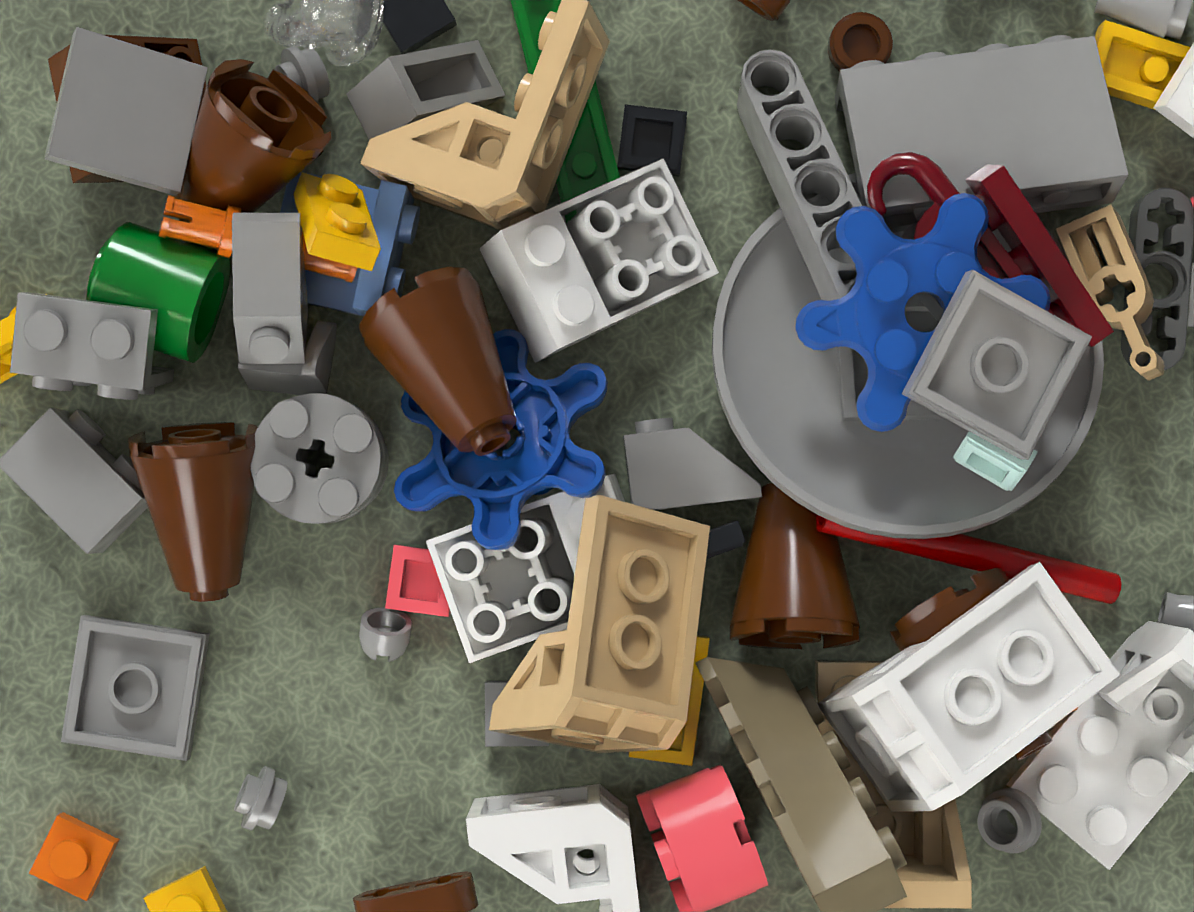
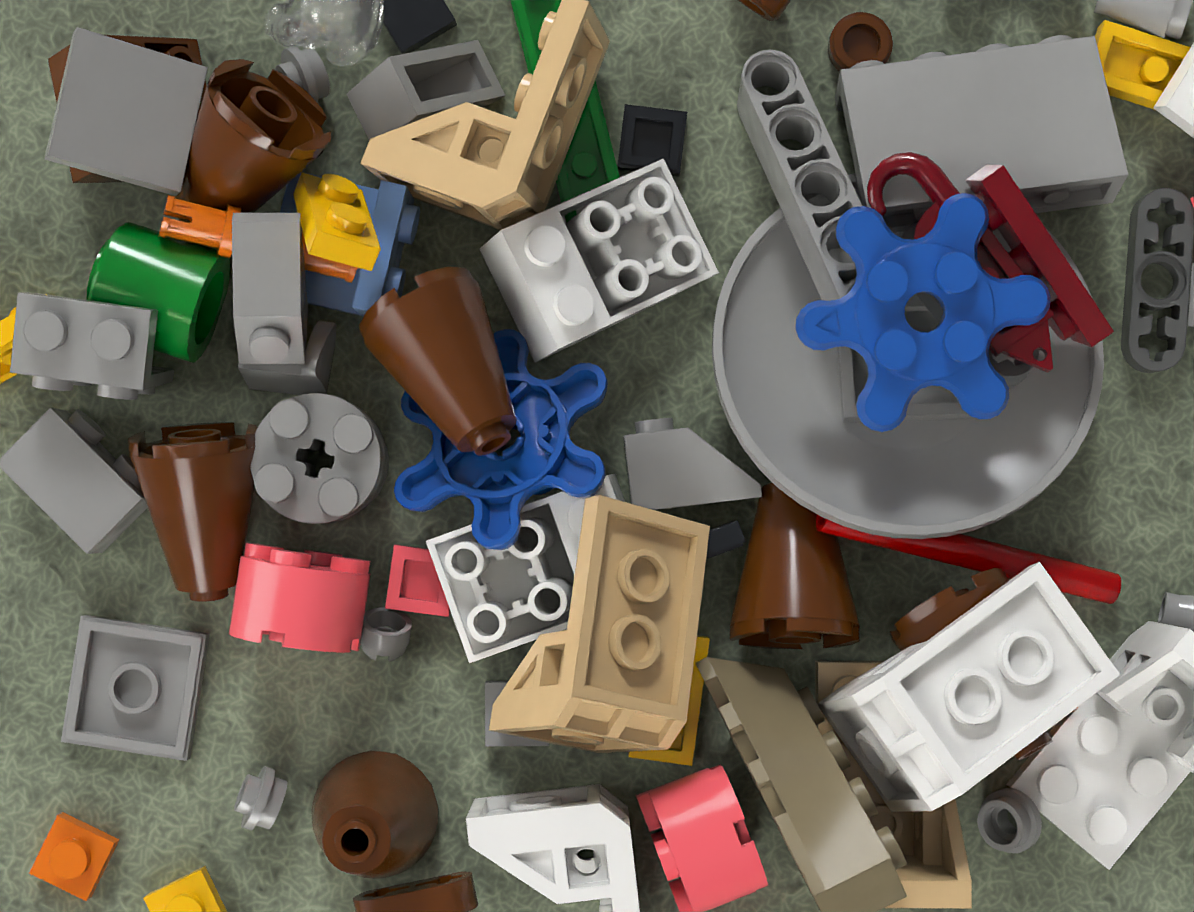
light grey tile [902,270,1092,460] -> none
light aqua tile [953,431,1038,491] -> none
tan piece [1056,204,1164,381] -> none
none -> coral brick [229,543,371,653]
none -> reddish brown cone [312,750,439,879]

